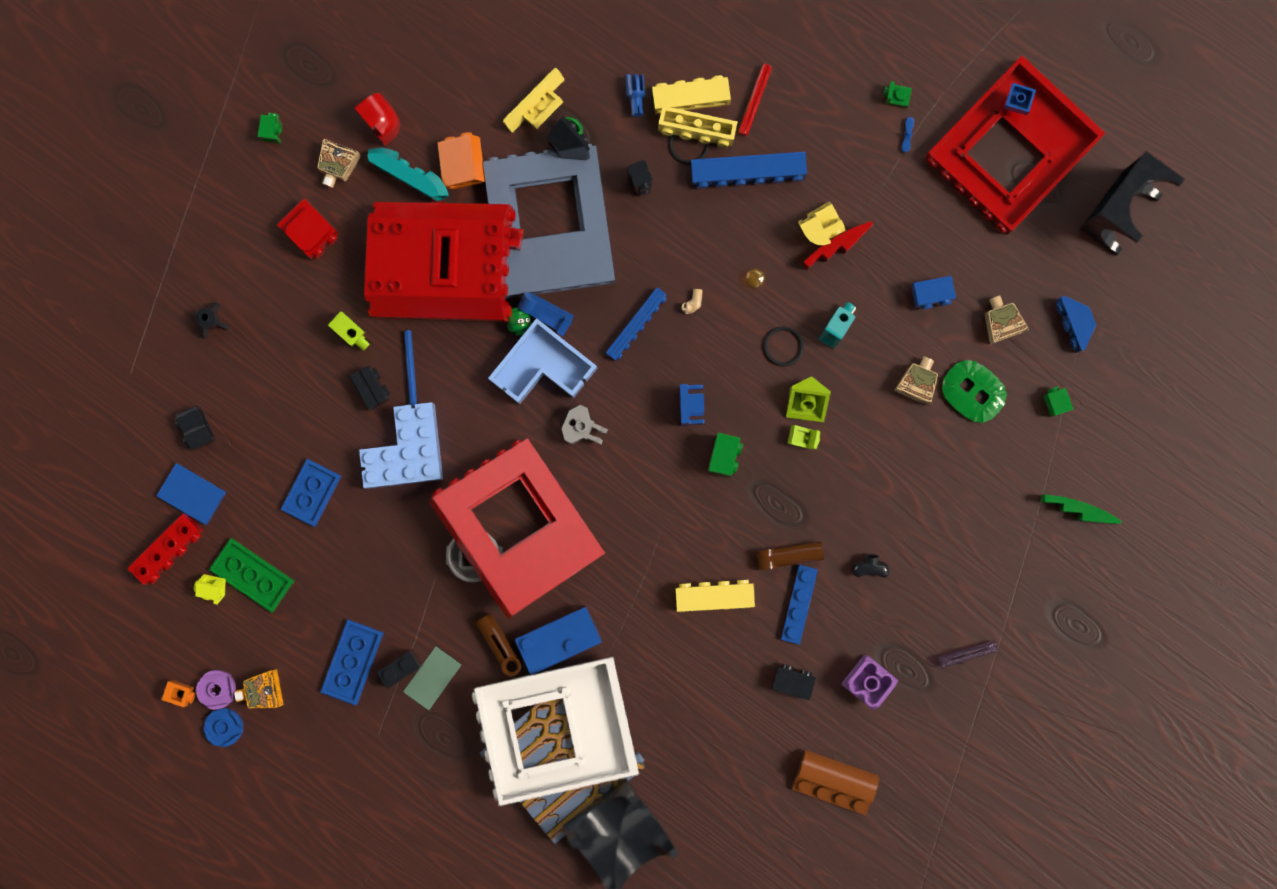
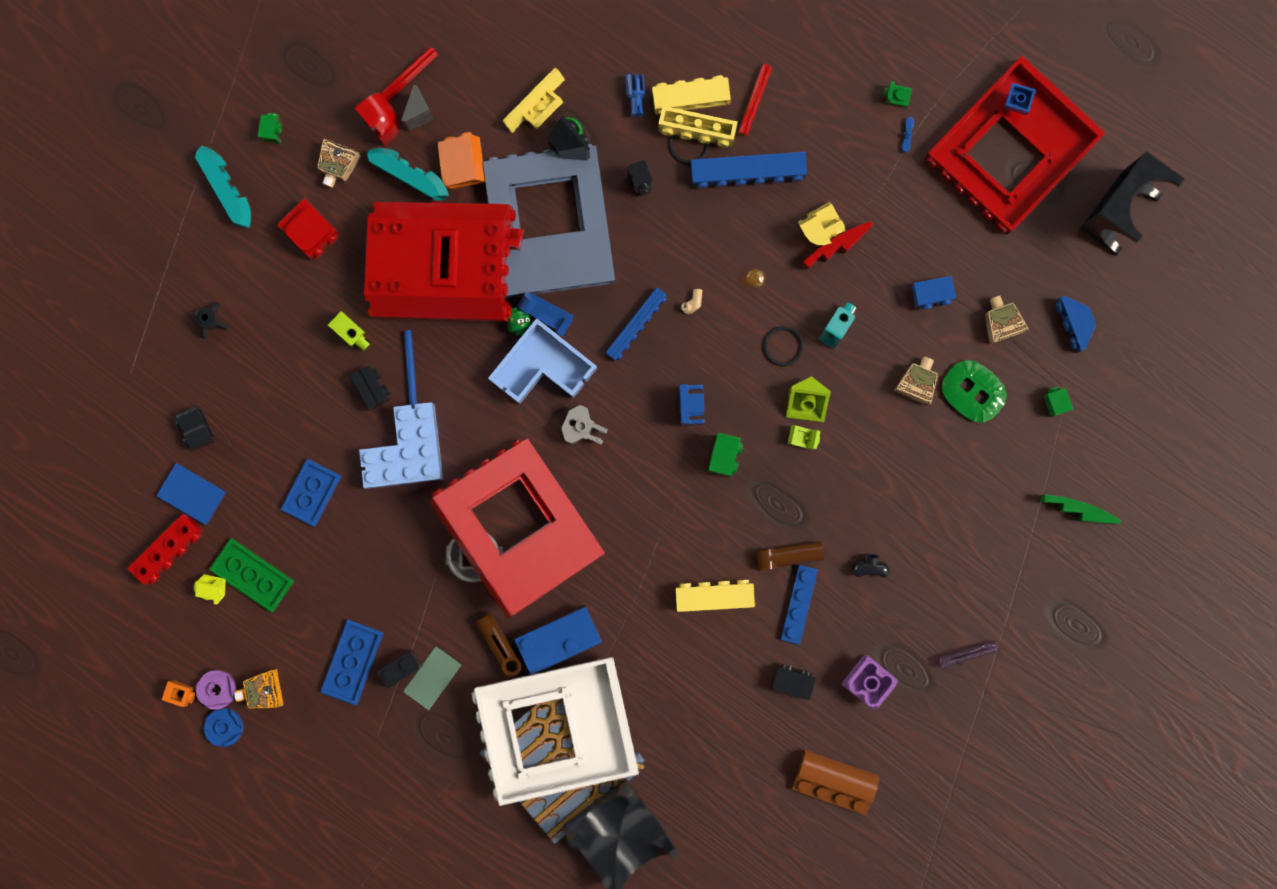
none -> teal brick [195,146,251,228]
none -> red axle [381,47,438,101]
none -> dark grey slope [401,85,434,131]

